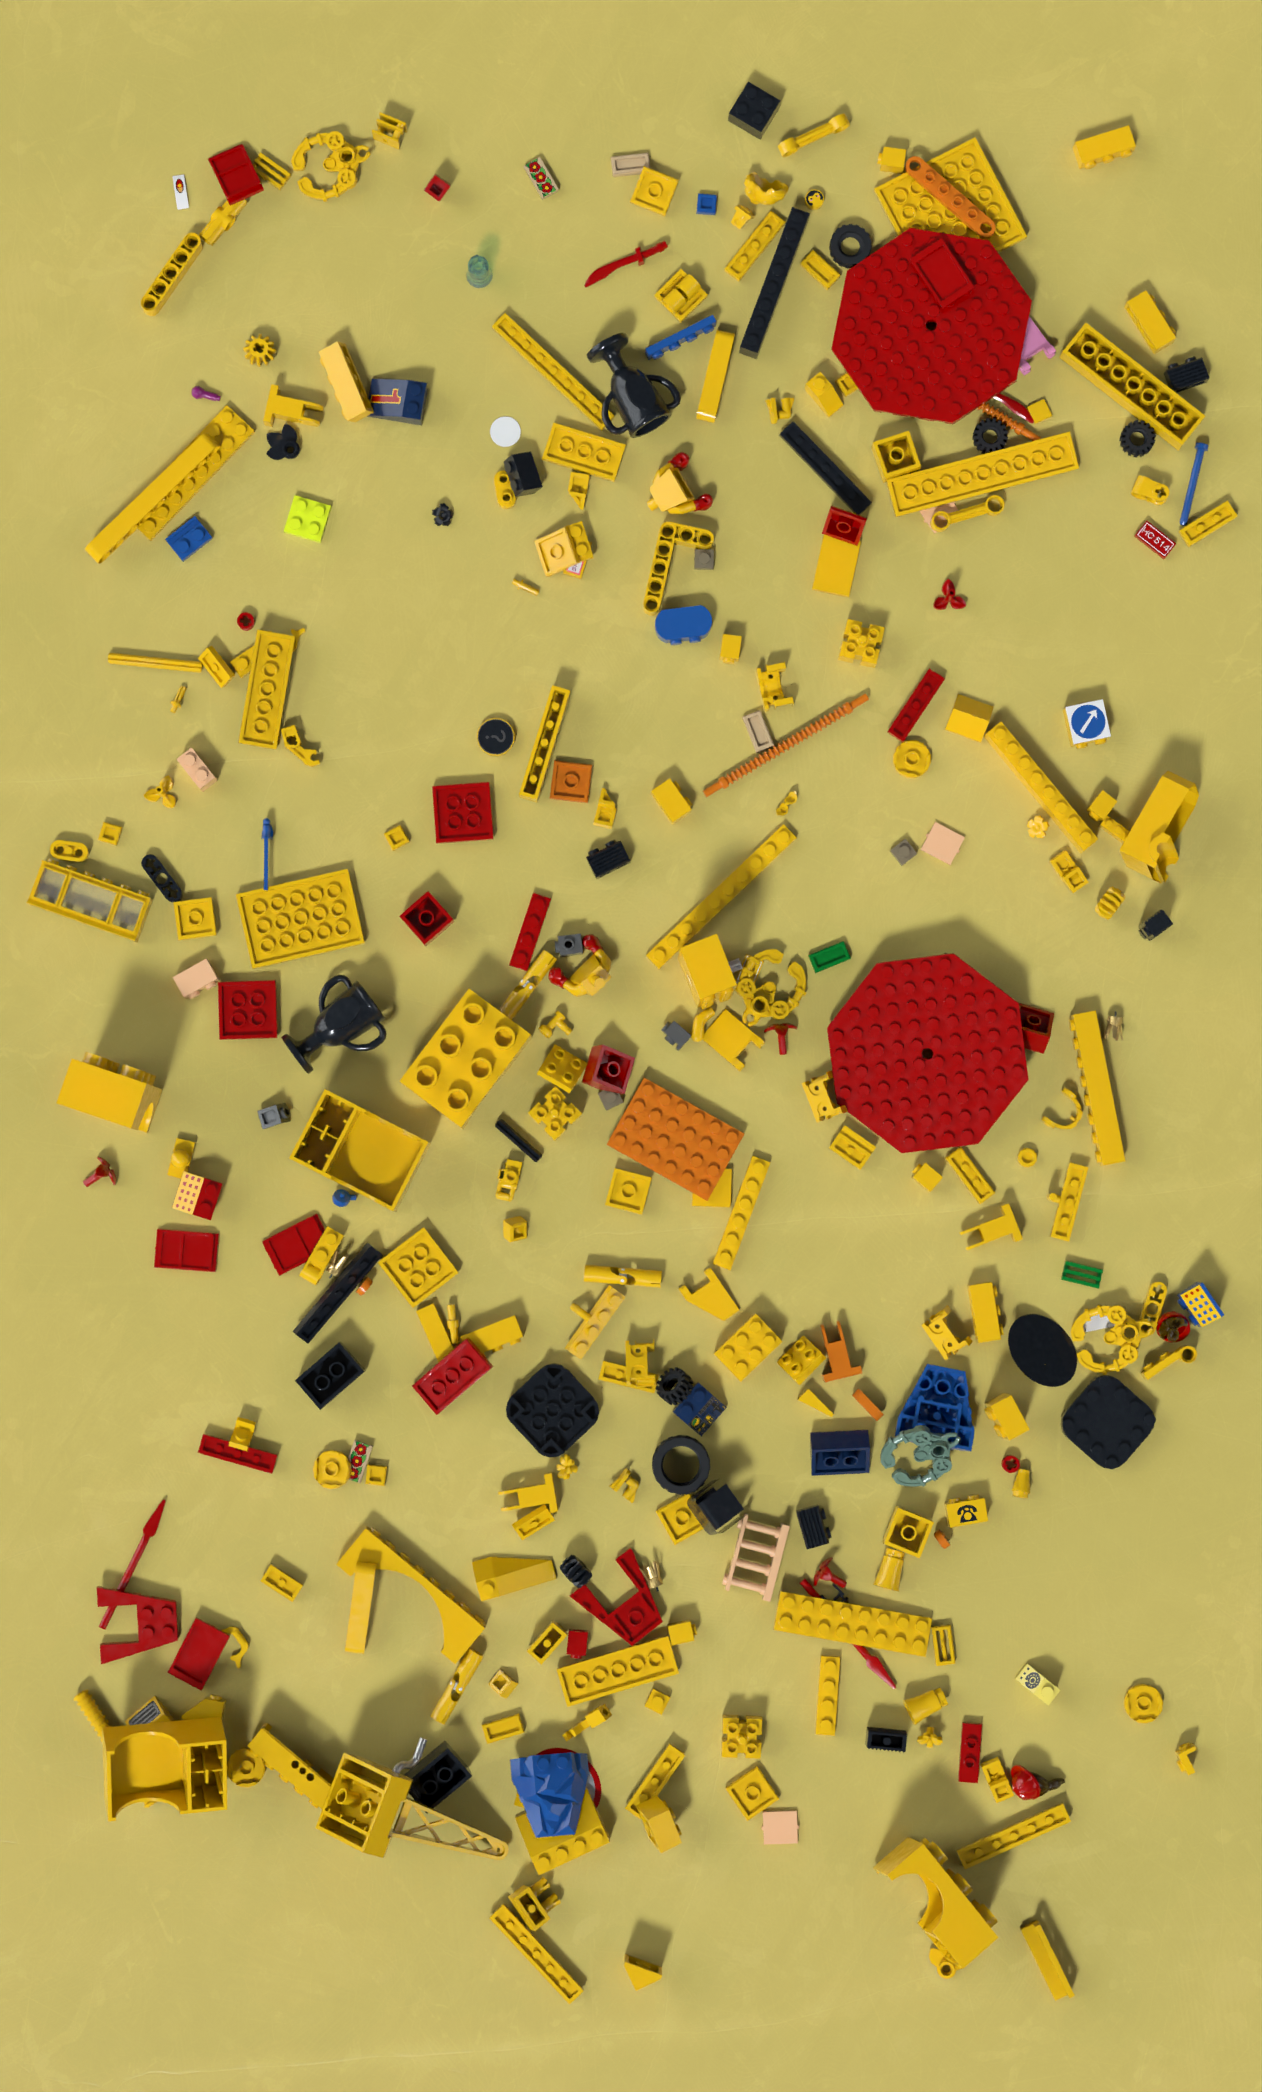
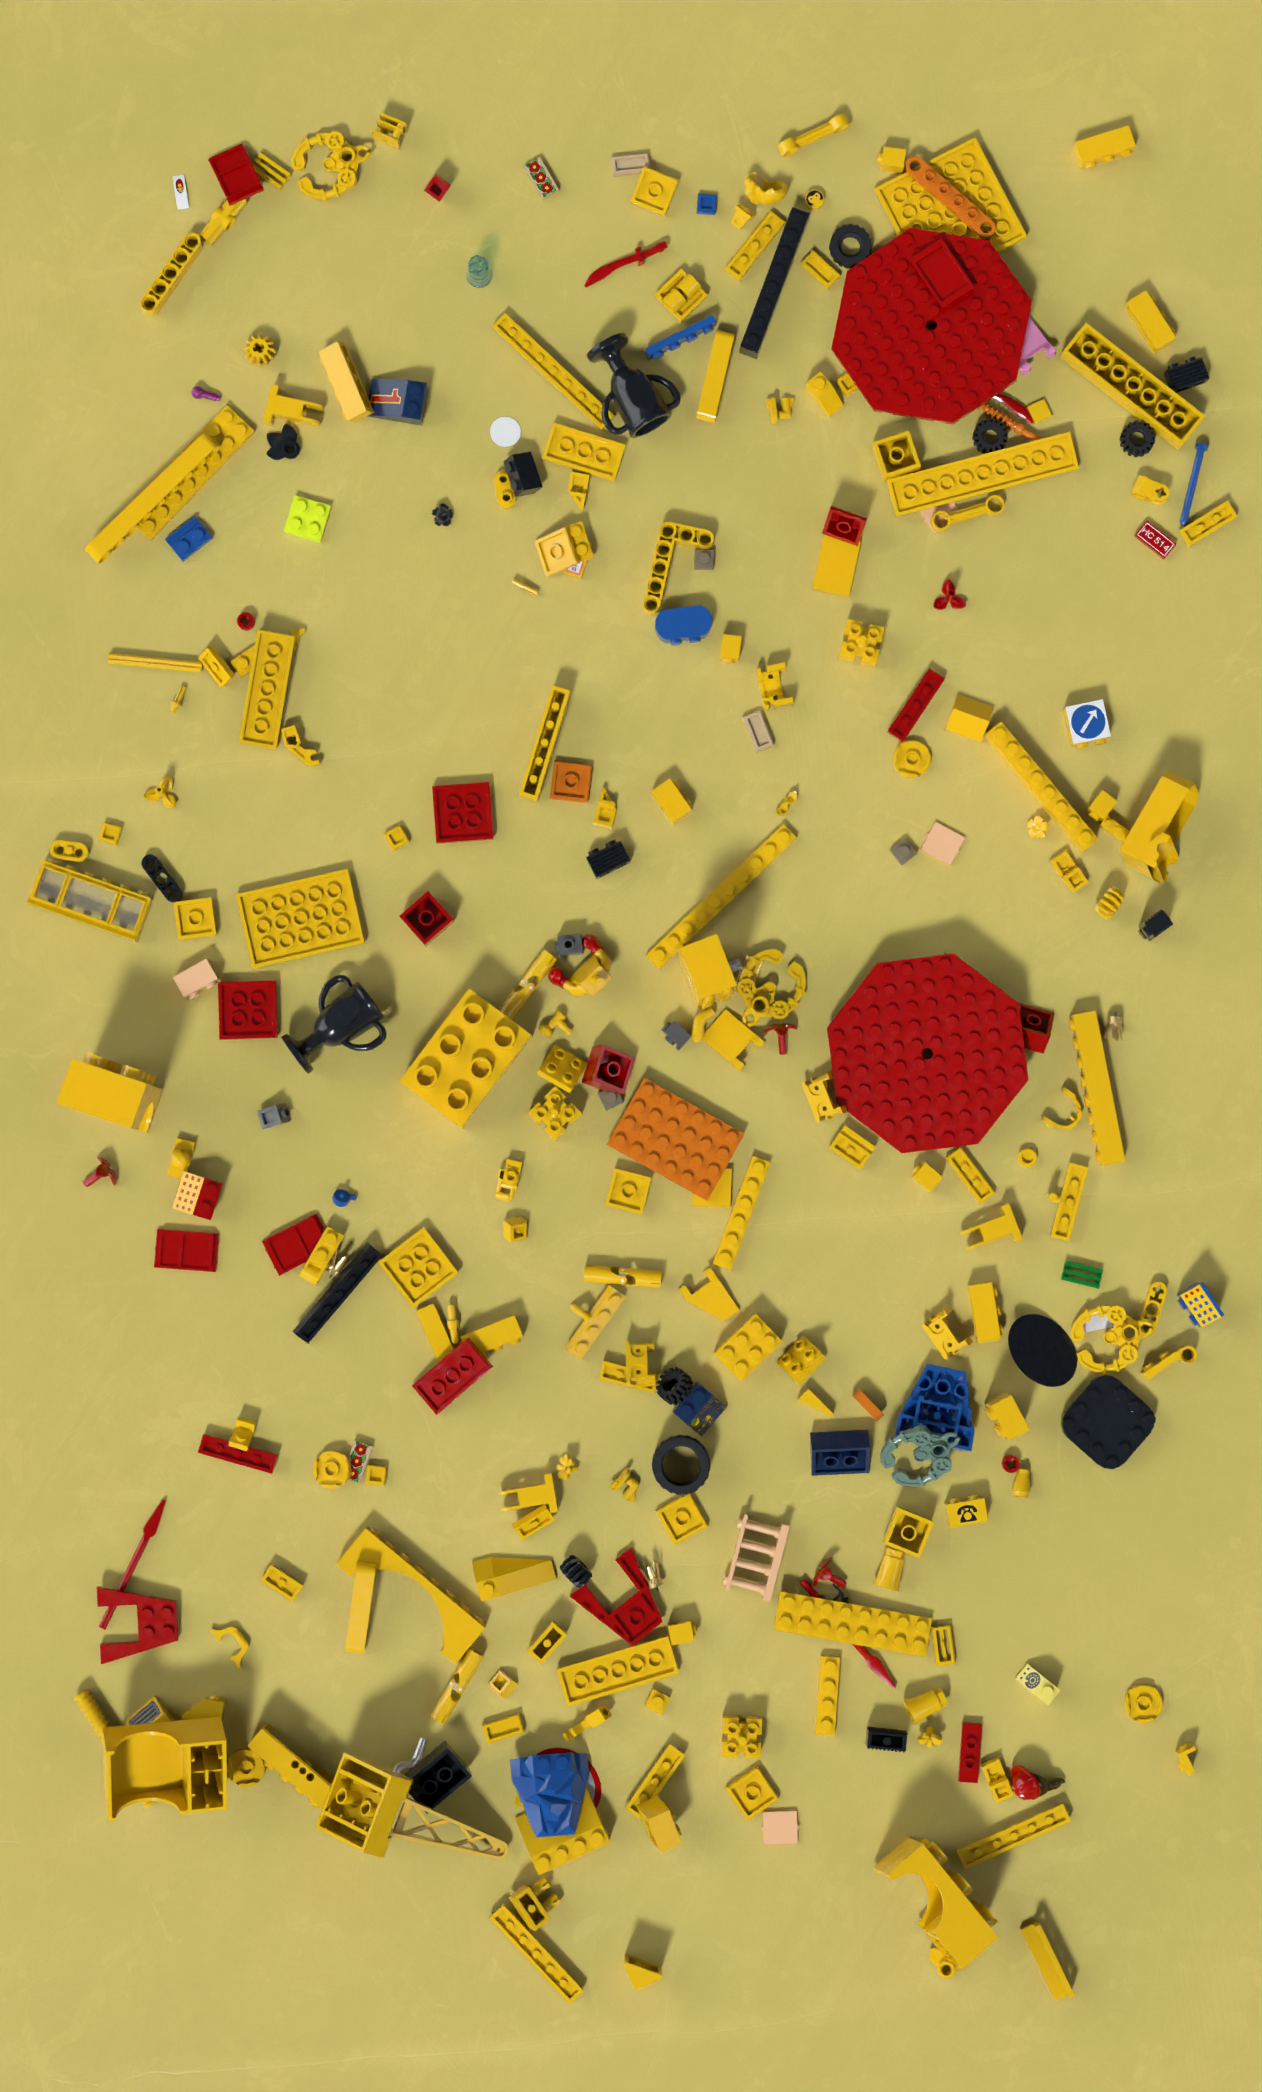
red piece [167,1617,230,1691] -> none
light nougat brick [177,748,218,792] -> none
blue sword [261,818,273,890] -> none
yellow piece [289,1089,431,1212] -> none
black brick [295,1342,366,1410] -> none
orange tile [355,1277,373,1296] -> none
black tile [477,718,515,757] -> none
black axle [495,1119,542,1162] -> none
black plate [506,1363,599,1457] -> none
red plate [509,893,551,971] -> none
red brick [567,1629,588,1659] -> none
yellow torso [647,452,713,514] -> none
black piece [687,1479,746,1535] -> none
orange hose [703,693,869,797] -> none
black brick [728,82,781,140] -> none
black plate [779,421,872,515] -> none
black brick [796,1504,832,1549] -> none
green tile [808,941,851,973] -> none
orange piece [820,1321,862,1382] -> none
orange tile [934,1529,951,1549] -> none
piece [1156,1311,1190,1343] -> none

